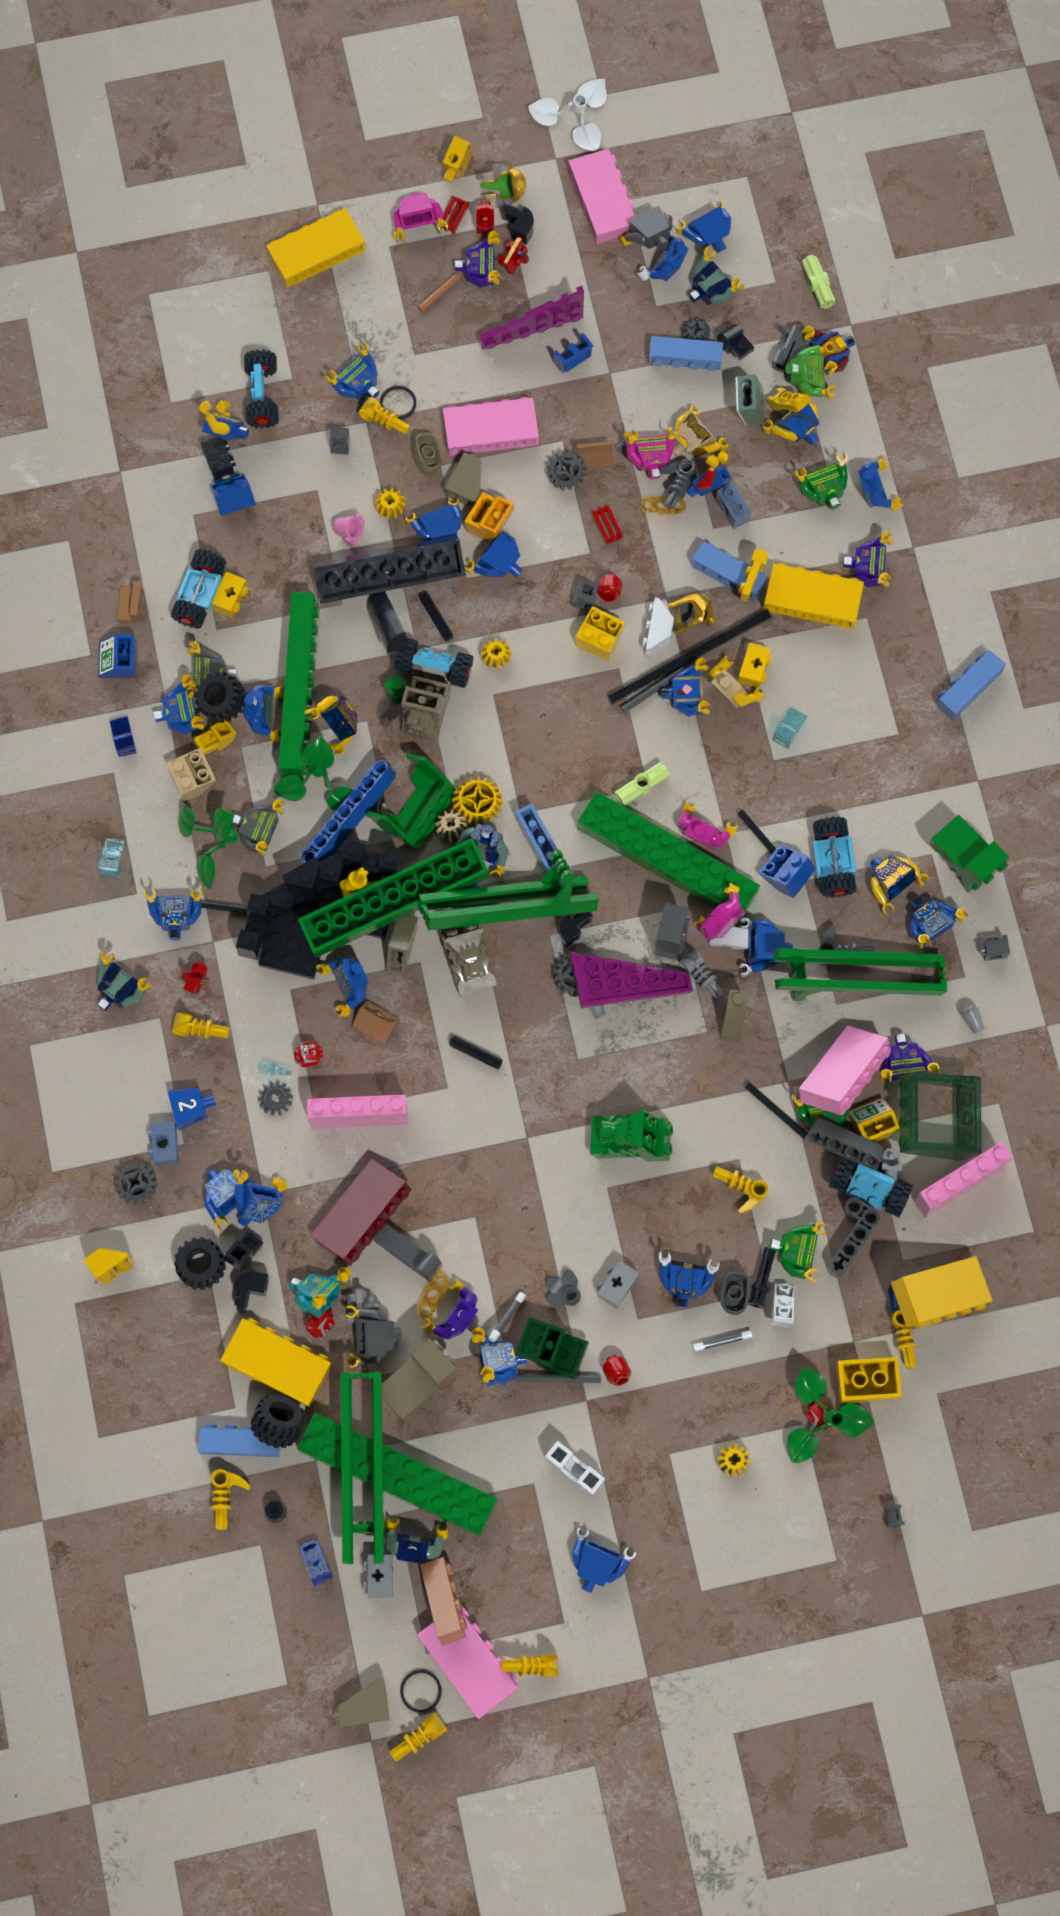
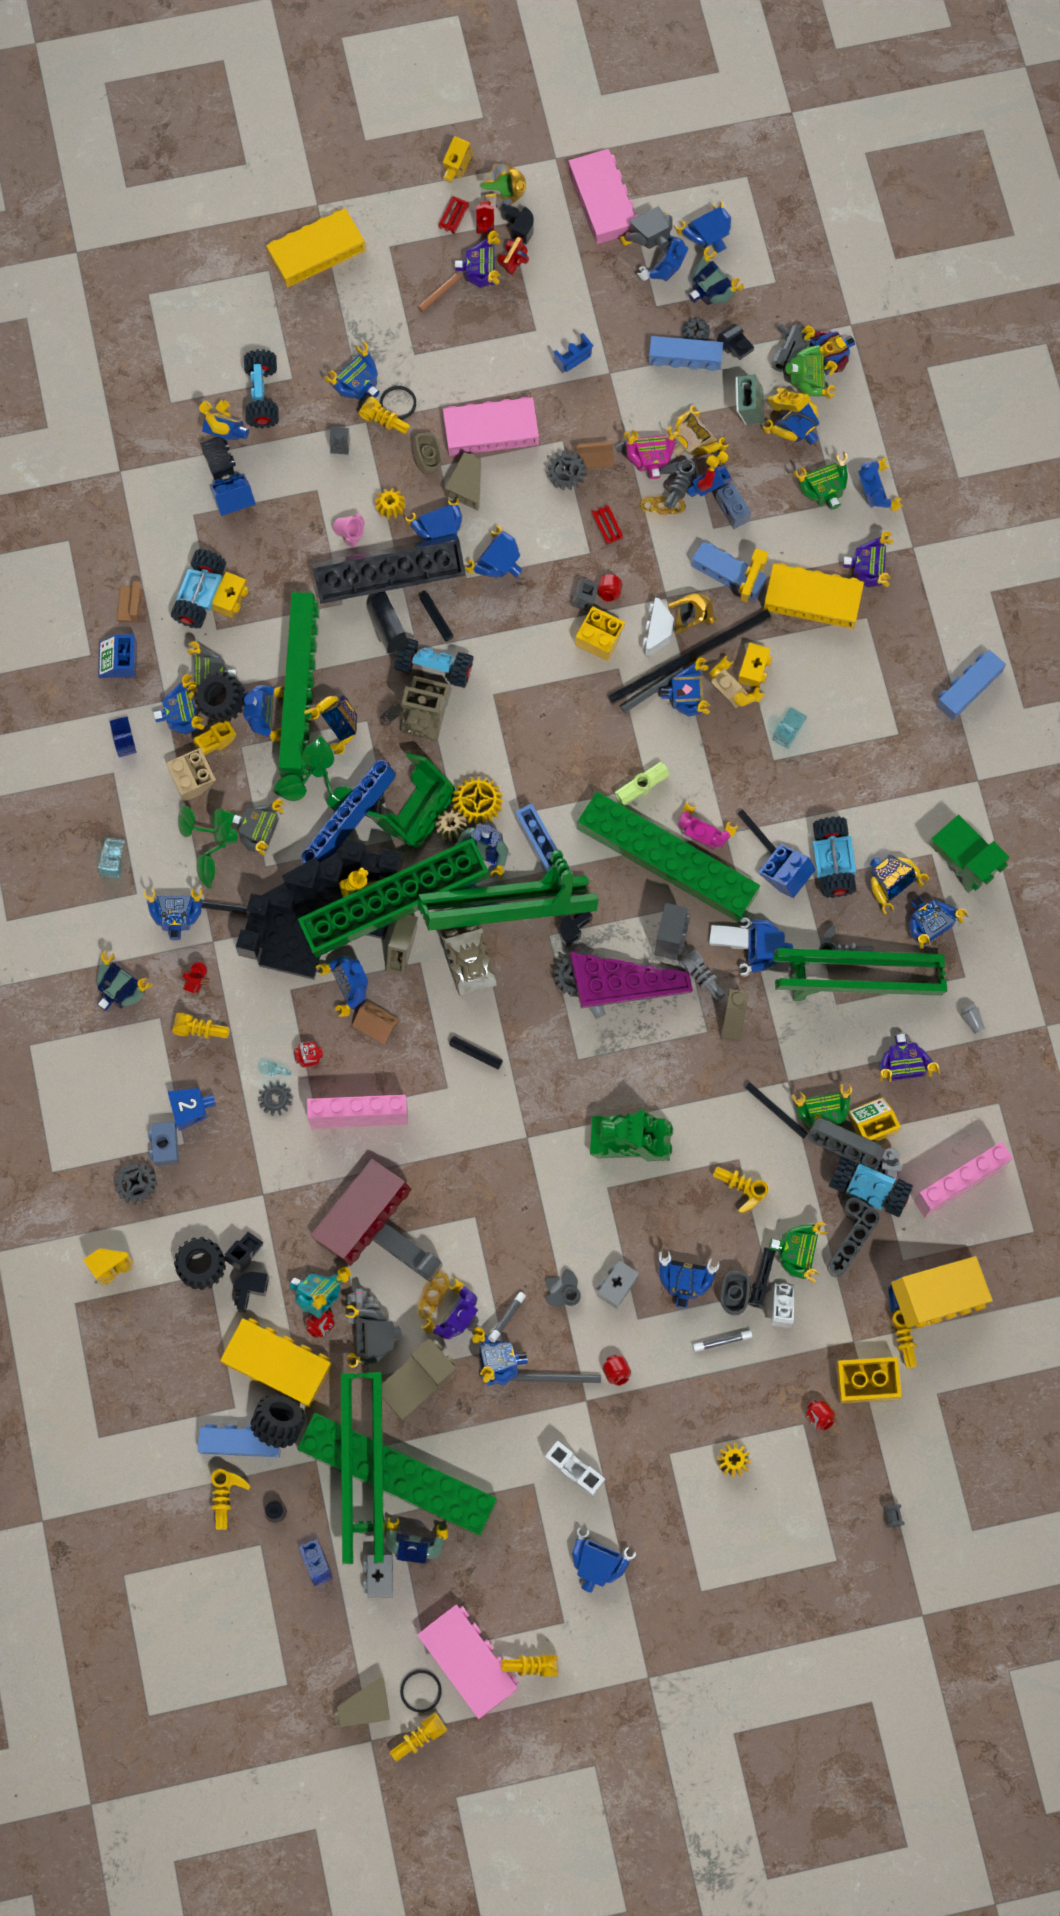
blue torso [204,1169,256,1231] -> none
blue torso [233,1169,288,1226] -> none
green brick [383,673,407,706] -> none
dark pink torso [393,192,448,243] -> none
nougat brick [420,1557,467,1646] -> none
light orange piece [464,492,515,539] -> none
magenta wing [479,285,584,350] -> none
yellow gear [480,638,512,670] -> none
dark green bracket [515,1317,589,1380] -> none
white plant [528,79,607,152] -> none
dark pink torso [694,883,746,940] -> none
green plant [787,1367,874,1463] -> none
bright pink brick [799,1026,891,1116] -> none
yellowish green piece [802,255,835,309] -> none
clear green windscreen [898,1072,982,1161] -> none
dark grey brick [979,935,1010,961] -> none

